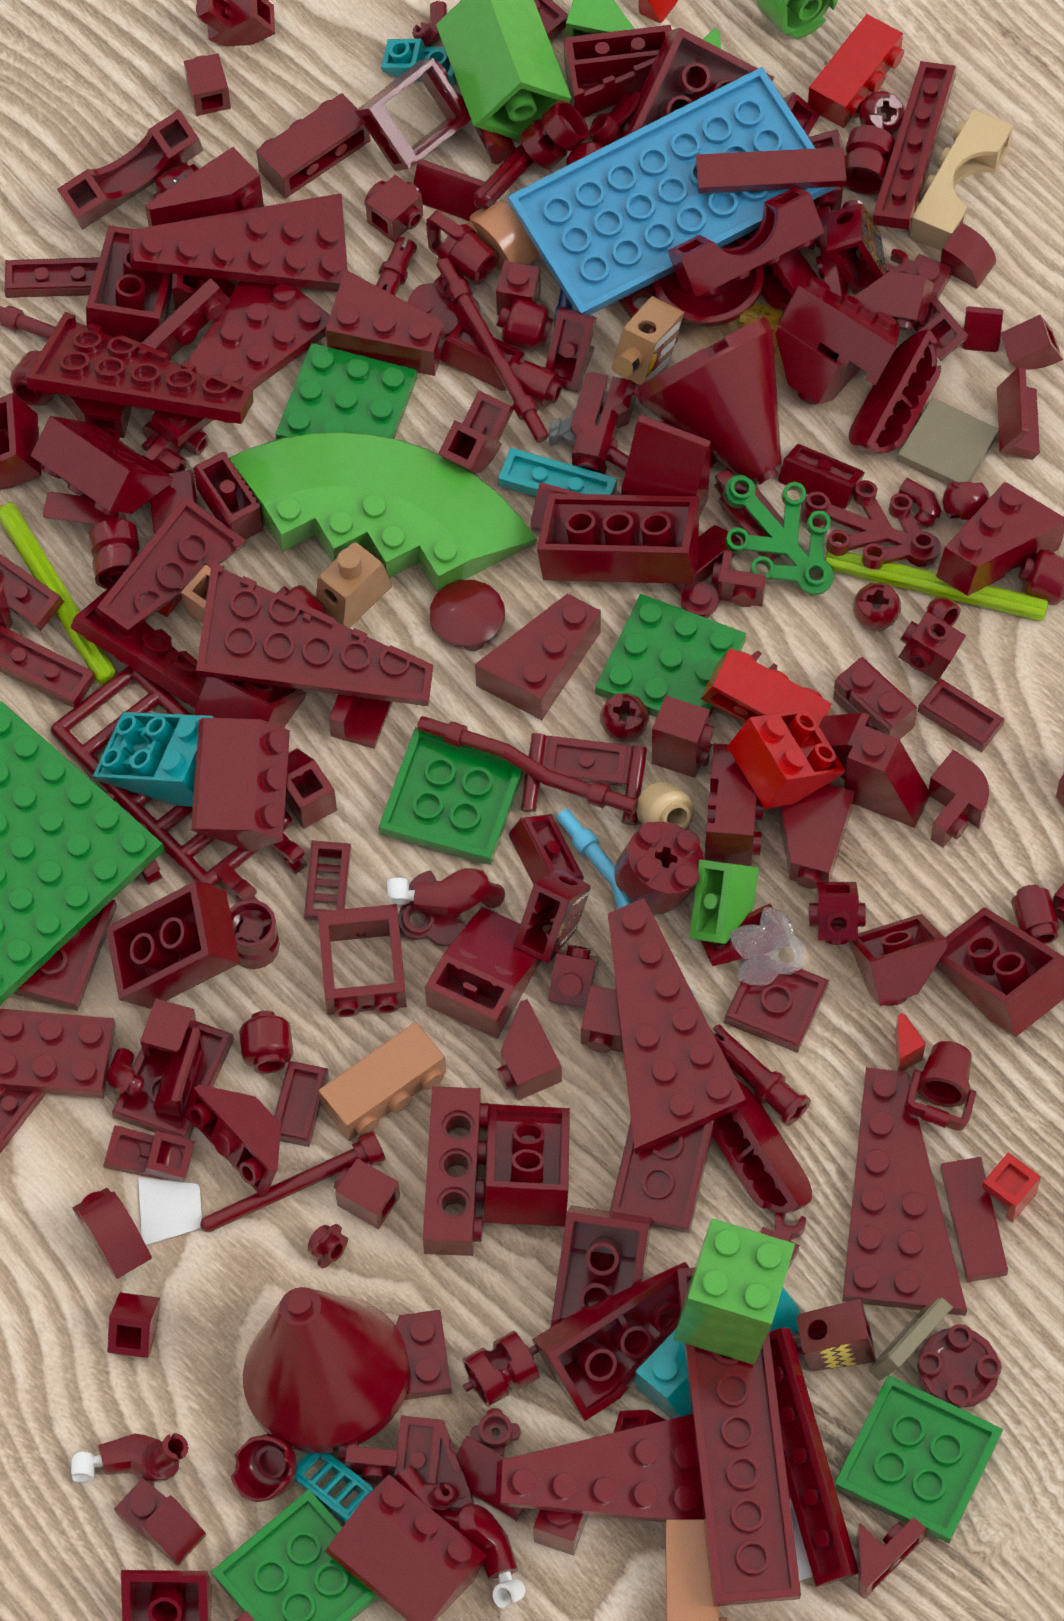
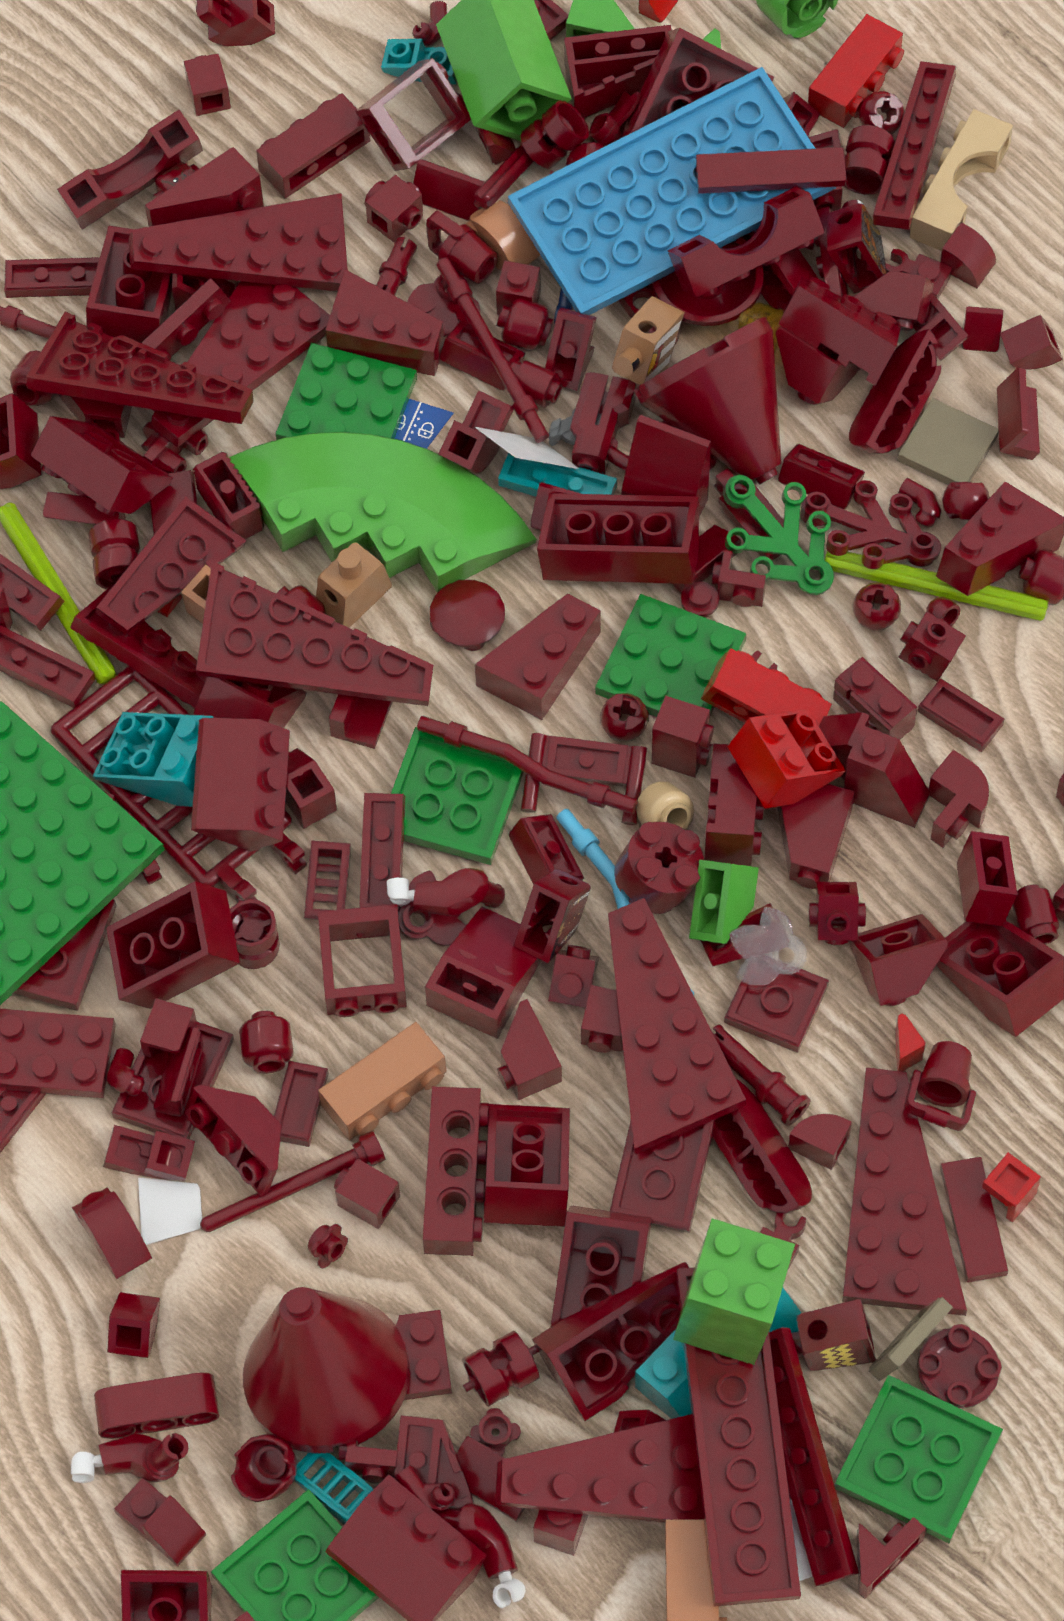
none -> dark red beam [94,1372,219,1439]
none -> dark red plate [359,793,405,913]
none -> blue sticker [394,399,454,449]
none -> white sticker [476,427,579,469]
none -> dark red brick [788,1114,852,1170]
none -> dark red brick [957,831,1018,926]

